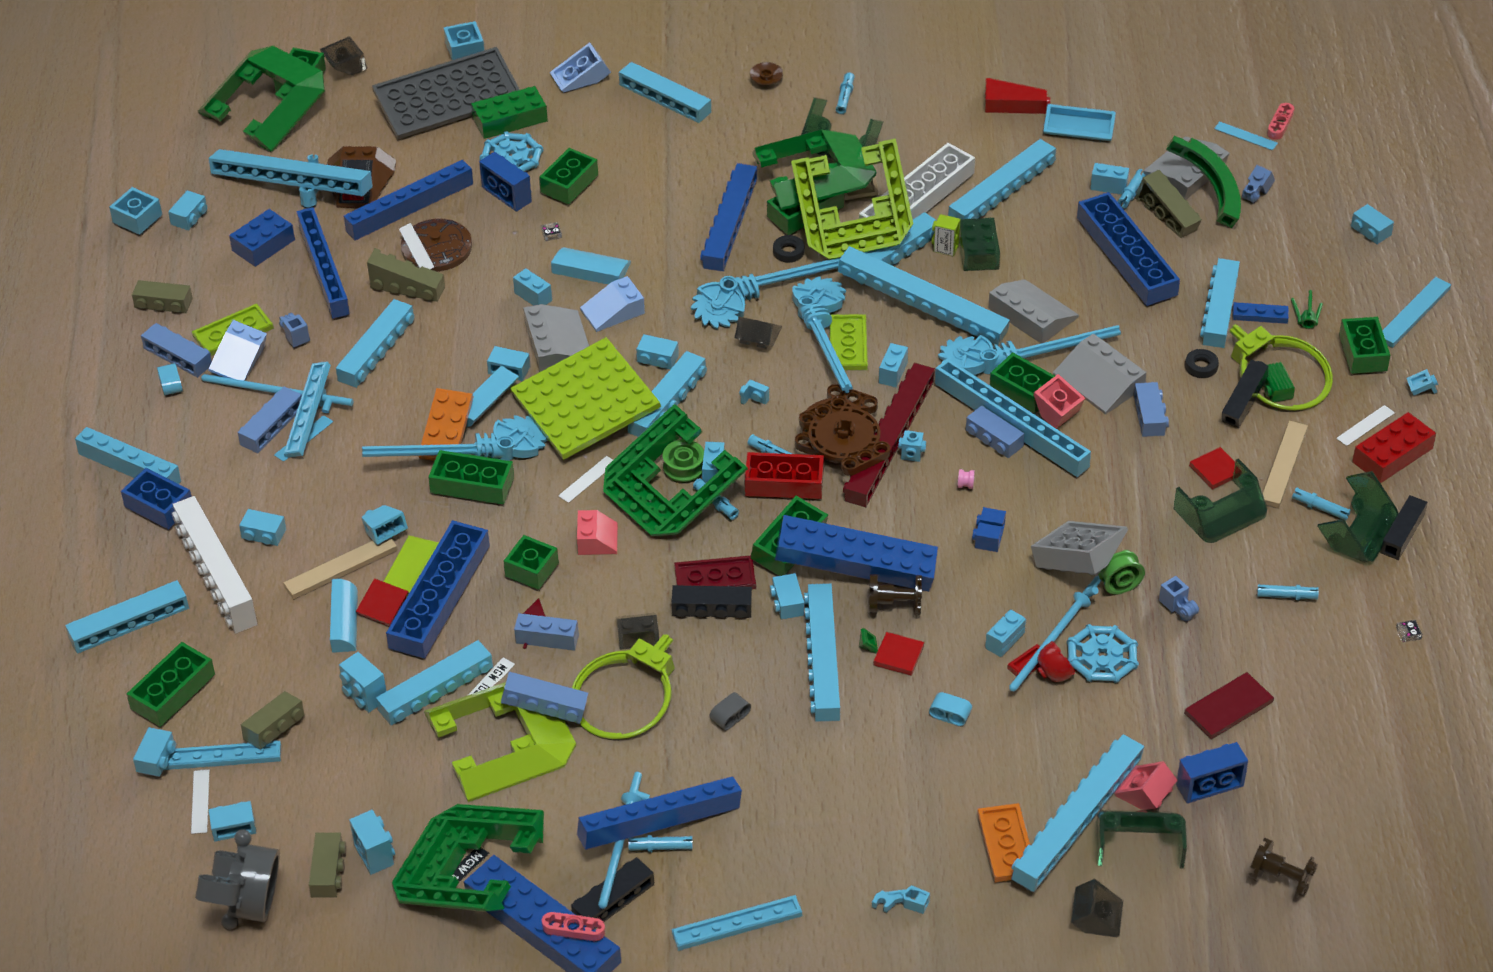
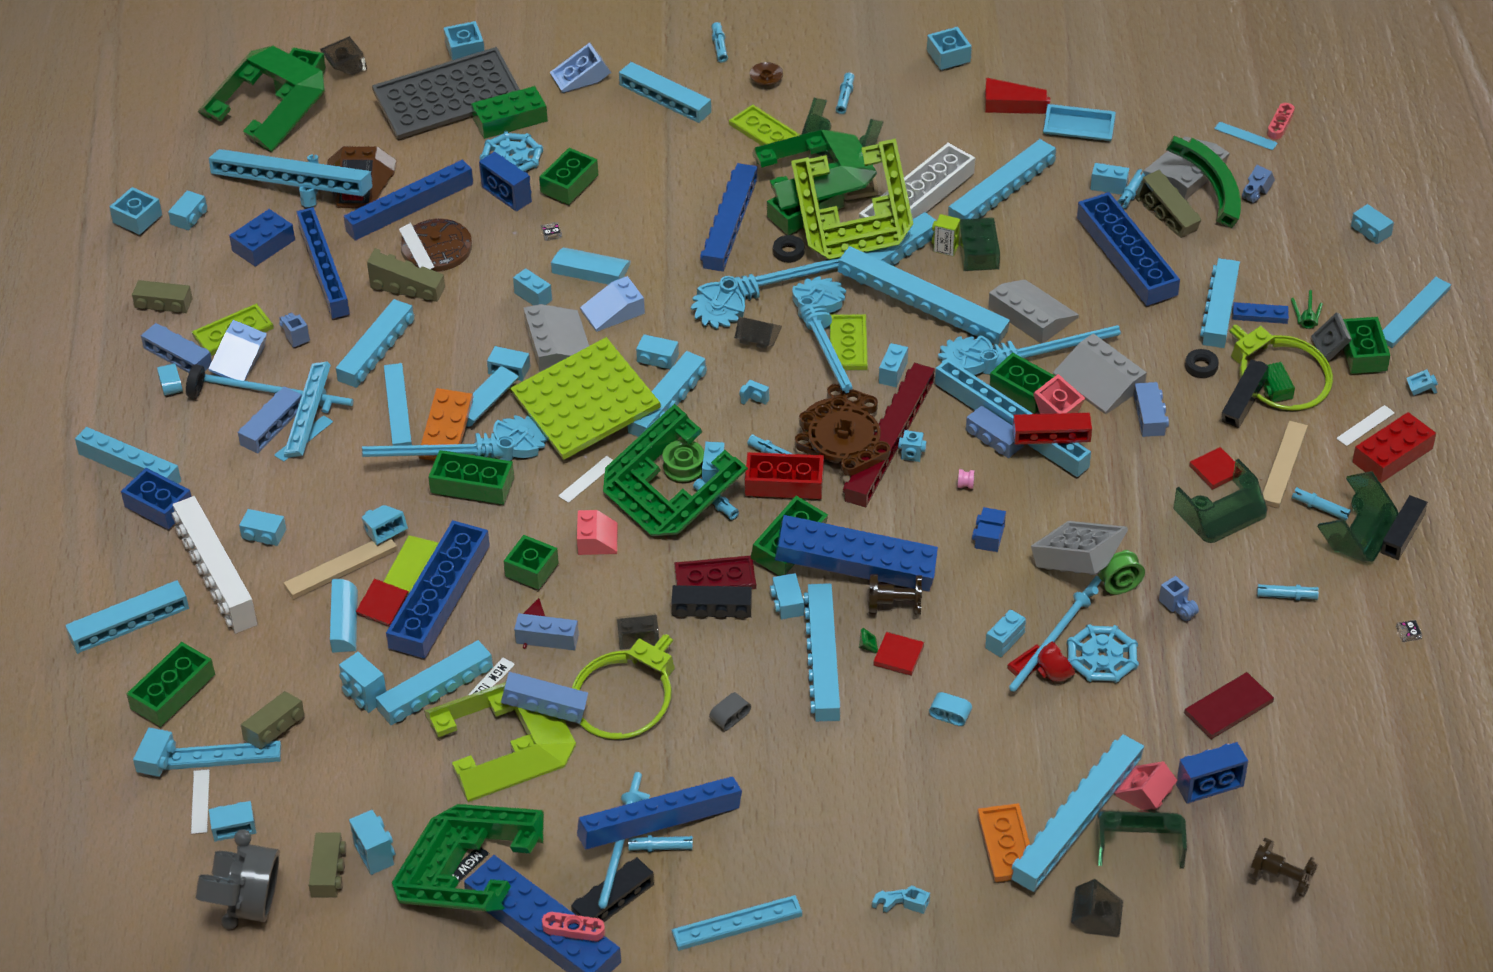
none -> black tyre [186,364,205,398]
none -> medium azure tile [384,363,412,446]
none -> medium azure pin [711,22,728,62]
none -> lime tile [729,105,800,145]
none -> medium azure brick [927,27,972,70]
none -> red brick [1013,412,1092,444]
none -> dark grey tile [1311,312,1352,361]

